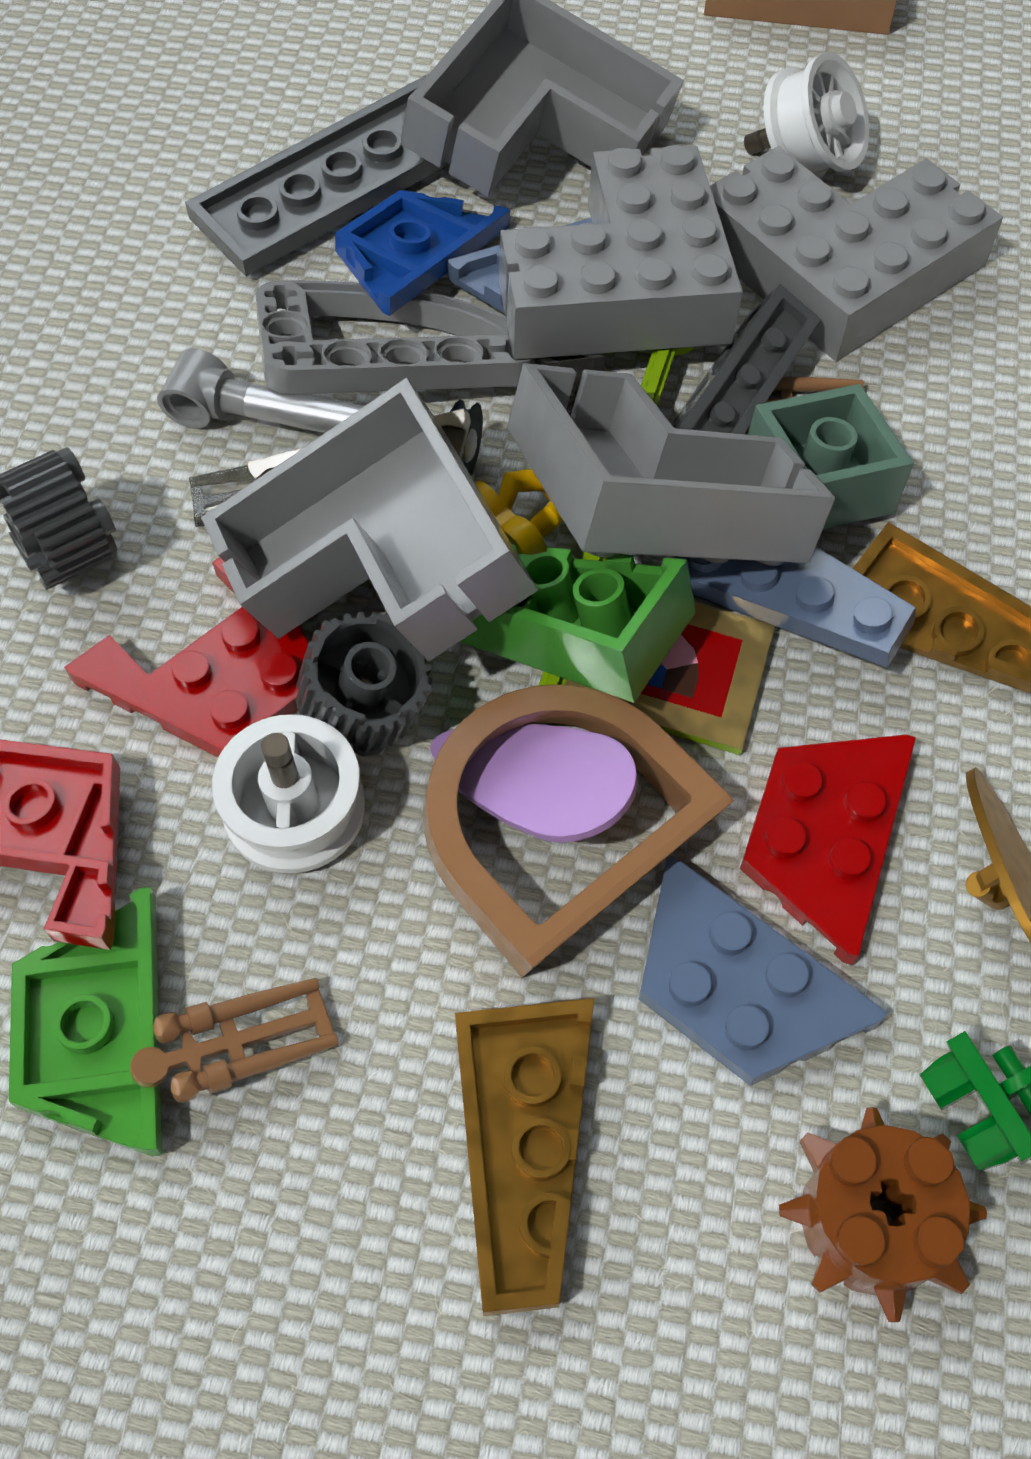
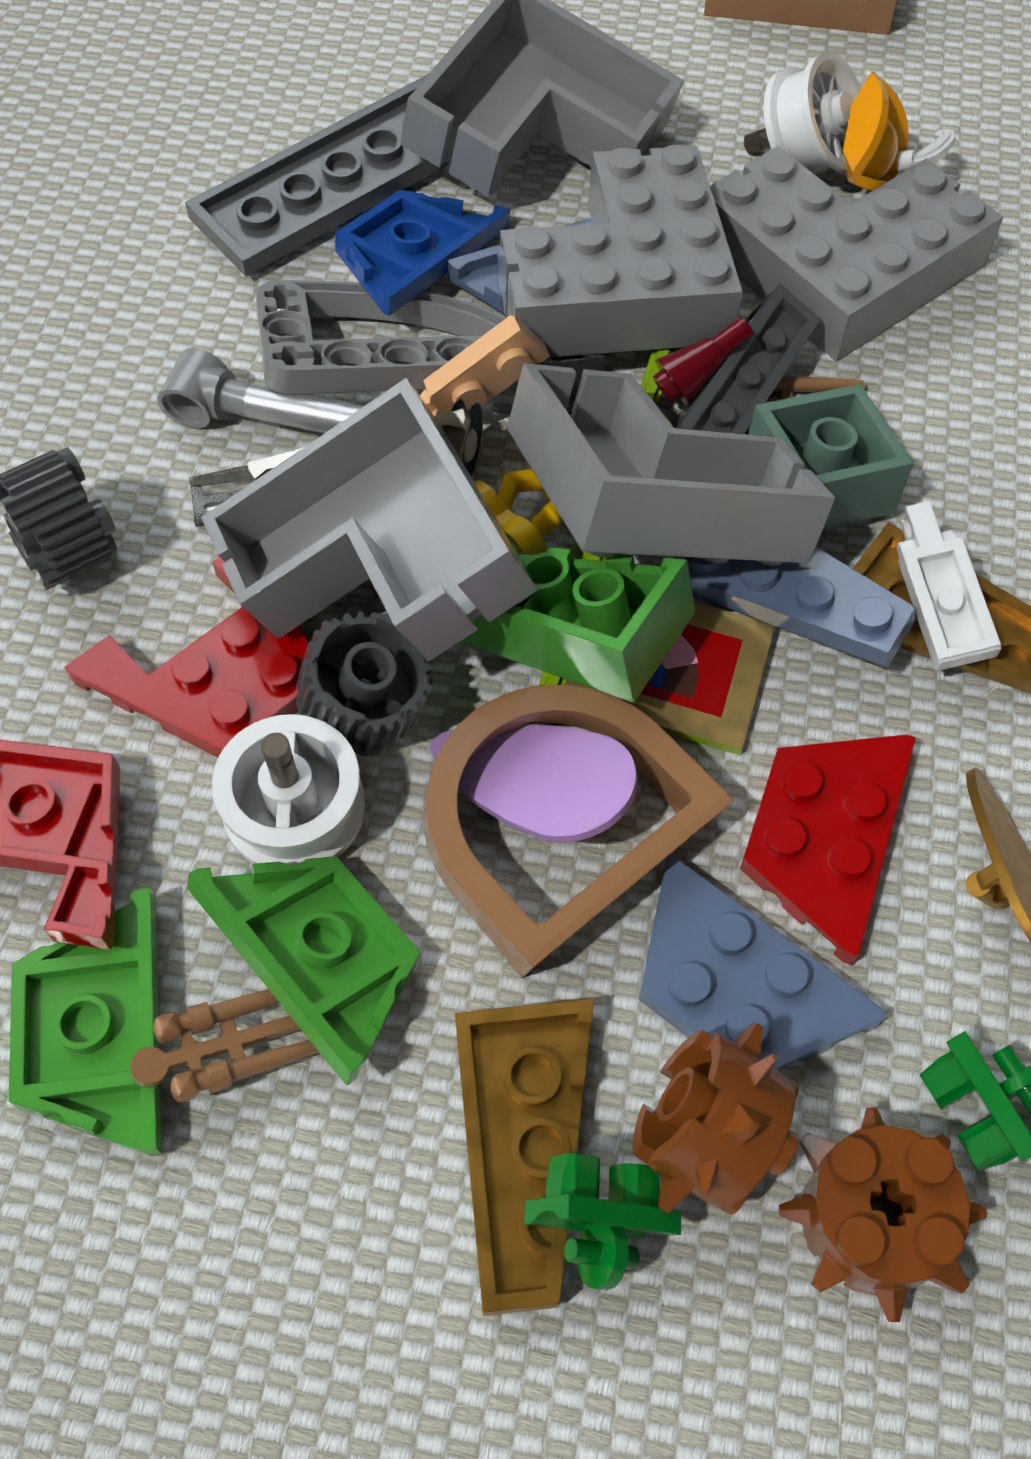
none -> bright green wing [187,856,420,1085]
none -> light nougat hinge [420,315,550,416]
none -> green hips [524,1153,681,1291]
none -> dark orange brick [633,1023,799,1215]
none -> dark red cone [652,317,754,406]
none -> light orange hat [843,71,956,191]
none -> white hinge [897,501,1001,671]

